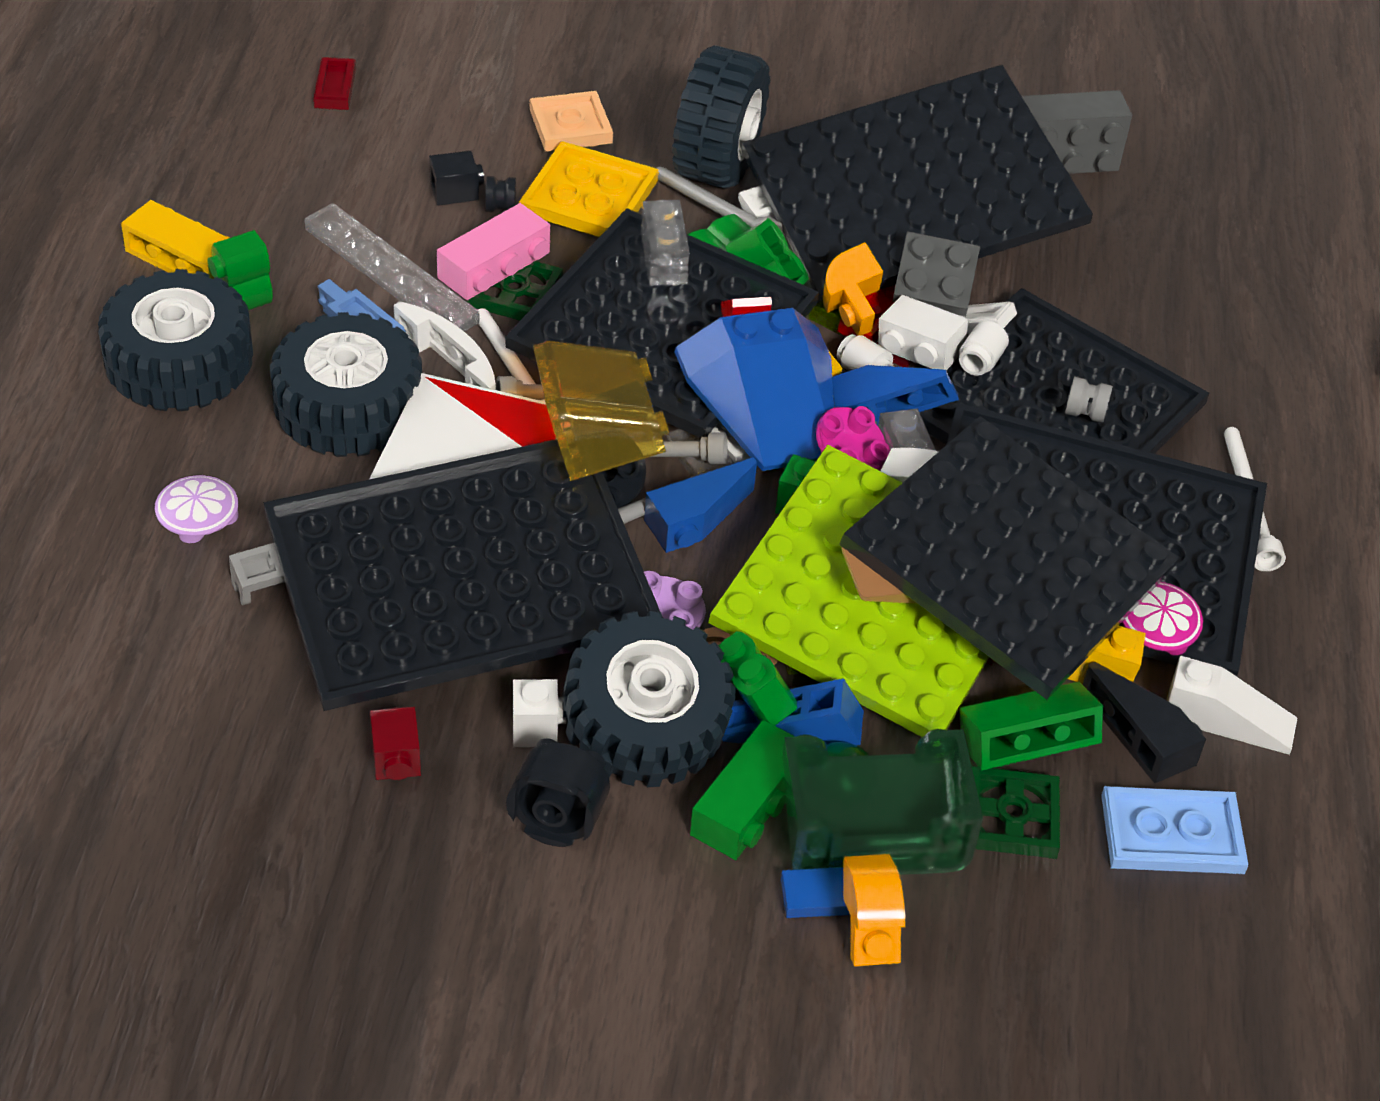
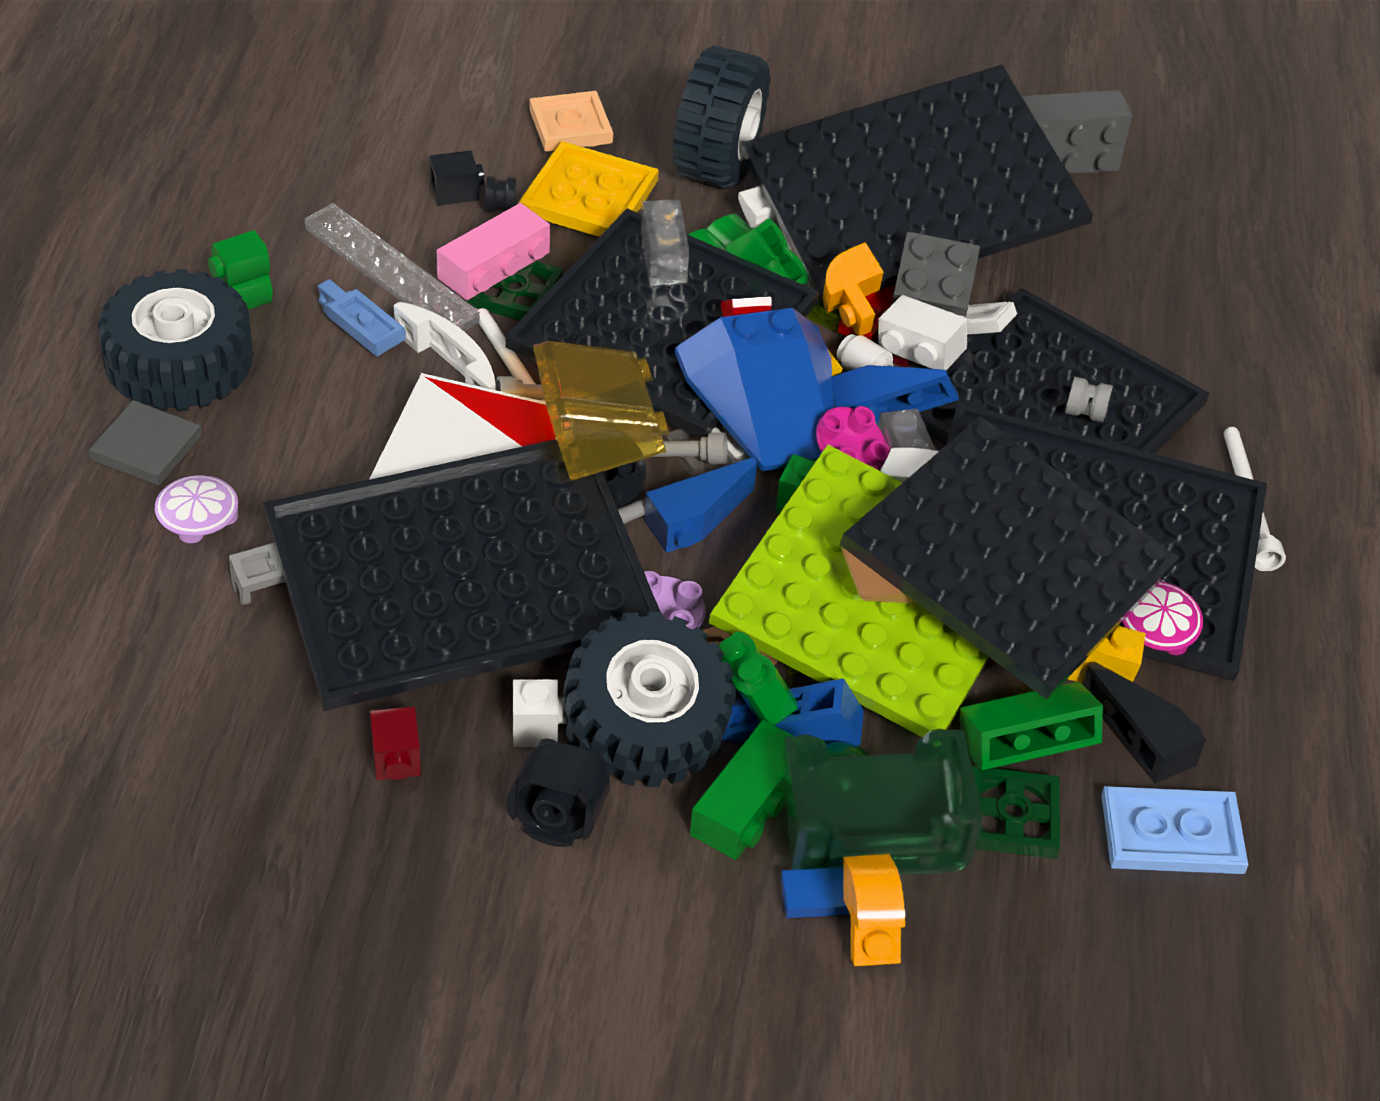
yellow brick [121,200,230,279] -> none
black wheel [270,312,422,457] -> none
dark red tile [314,57,356,110] -> none
light grey piece [656,167,784,234] -> none
white brick [959,321,1009,376] -> none
white slope [1167,656,1297,755] -> none
none -> dark grey tile [88,400,202,486]

